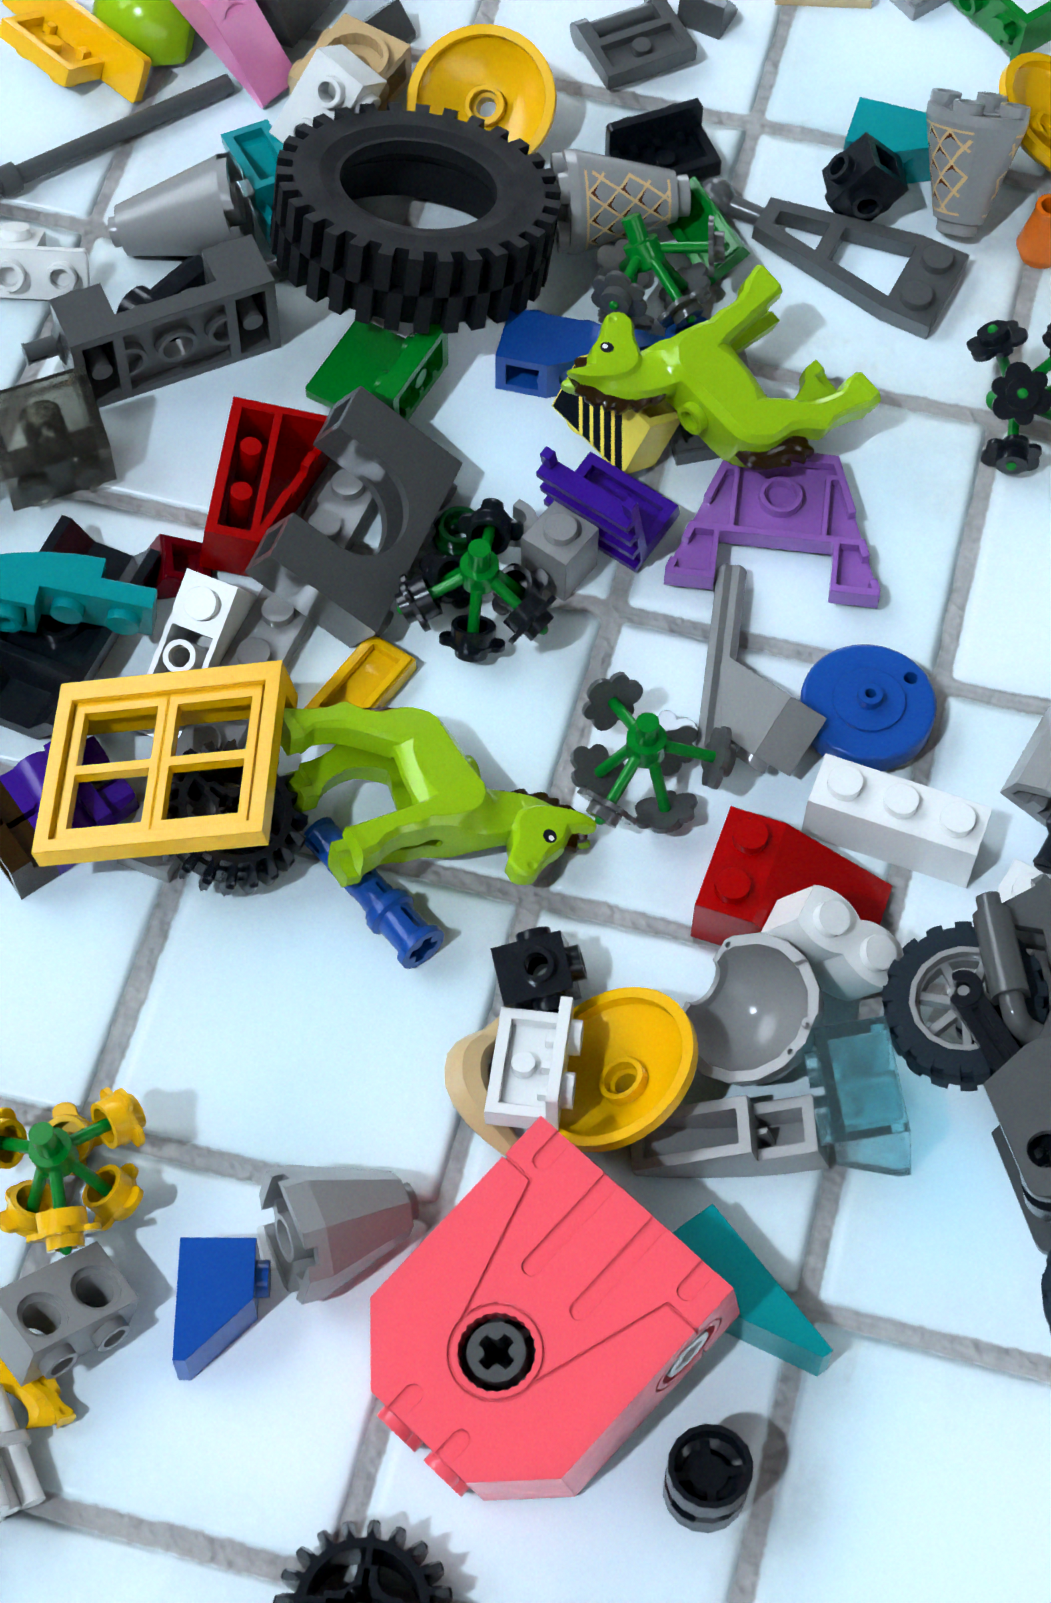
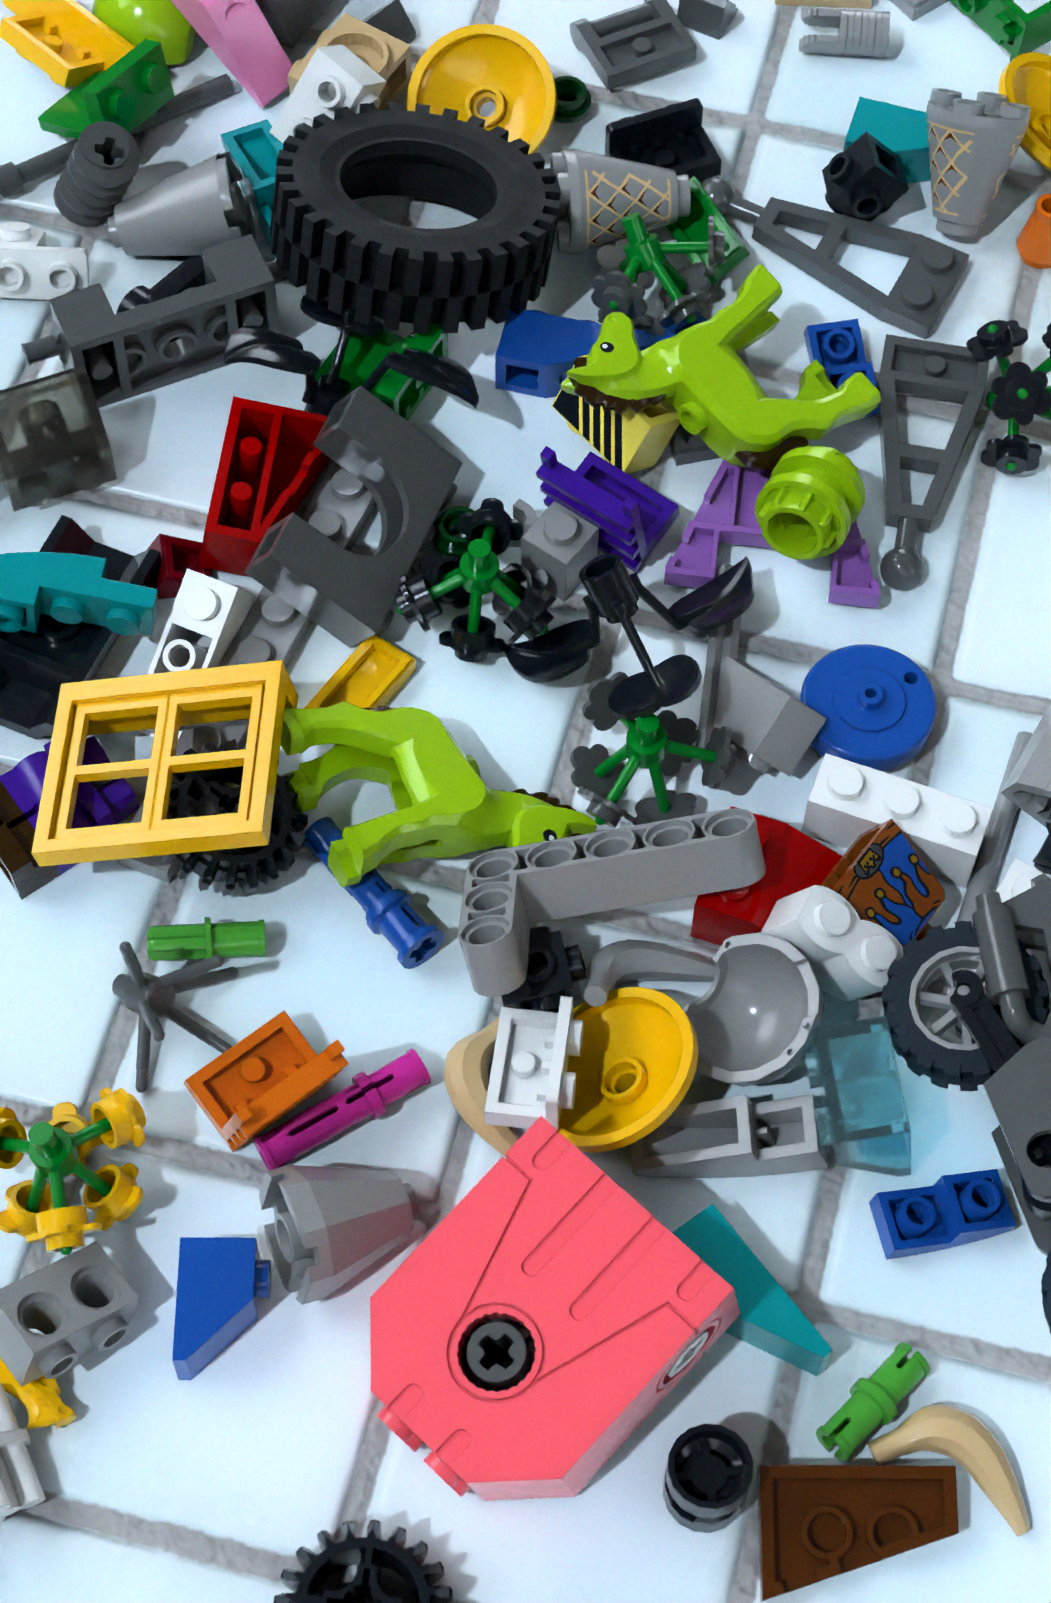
none -> green bracket [38,39,175,139]
none -> dark grey piece [53,122,141,226]
none -> dark grey plant [112,941,238,1093]
none -> bright green axle [147,917,266,961]
none -> orange plate [183,1010,349,1152]
none -> black plant [224,294,479,416]
none -> dark pink pin [253,1049,431,1170]
none -> light grey beam [458,808,767,997]
none -> black plant [504,553,754,720]
none -> dark green plate [554,76,591,123]
none -> light grey piece [583,939,716,1007]
none -> lime piece [755,445,866,560]
none -> reddish brown wing [757,1465,959,1602]
none -> light grey hinge [798,7,890,57]
none -> blue slope [804,319,879,417]
none -> bright green pin [816,1343,930,1461]
none -> torso [819,818,945,947]
none -> tan piece [867,1404,1030,1537]
none -> blue slope [869,1169,1016,1260]
none -> dark grey plate [877,334,989,591]
none -> light grey bar [956,731,1033,927]

